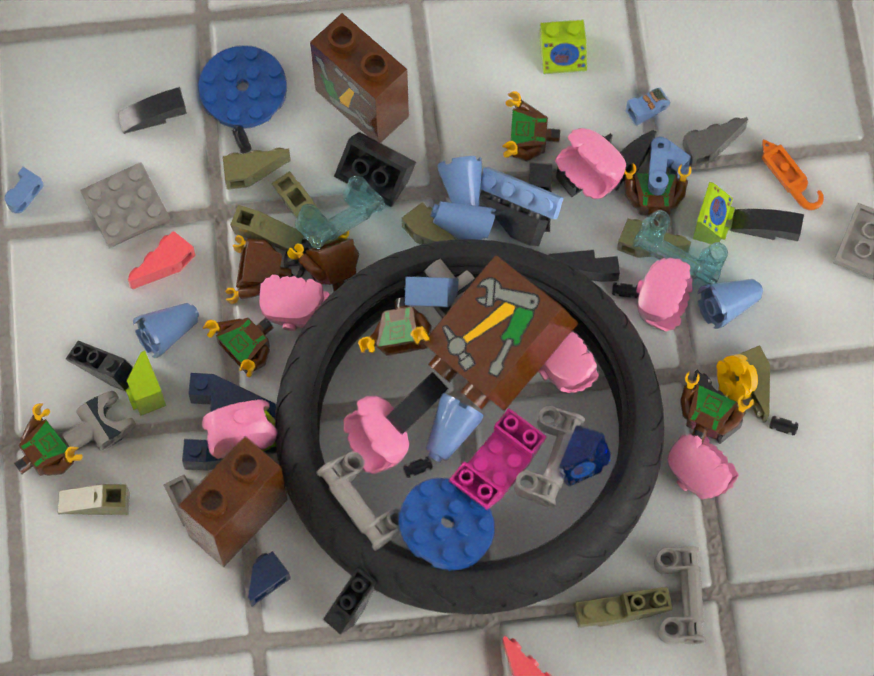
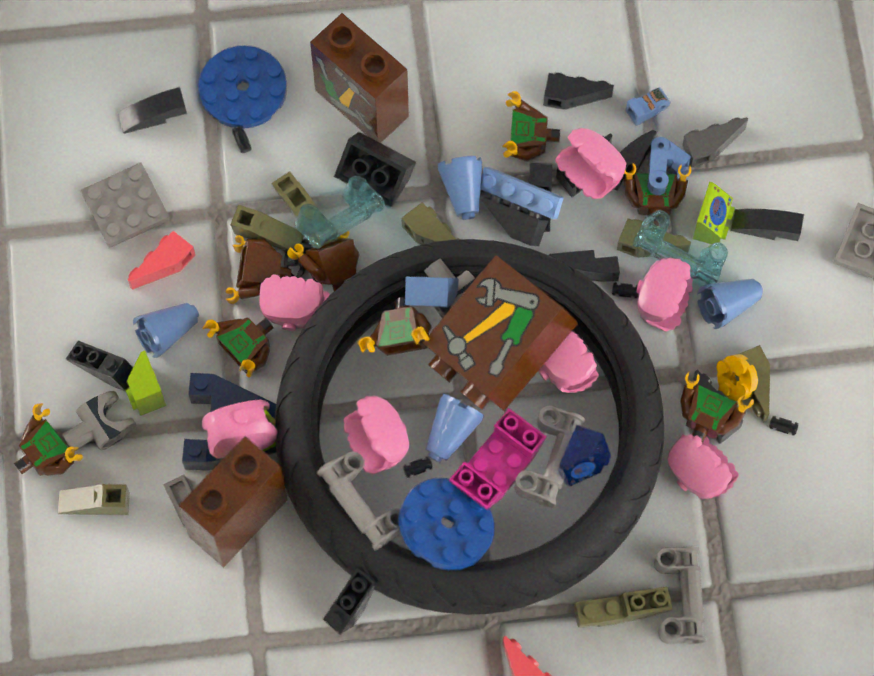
medium blue leg [5,167,44,213] -> none
olive slope [222,147,291,189] -> none
dark blue slope [248,551,291,607] -> none
black slope [386,372,449,434] -> none
medium blue cone [430,201,496,240] -> none
lime slope [539,19,587,74] -> none
orange plate [762,139,824,210] -> none
none -> black slope [543,72,614,110]

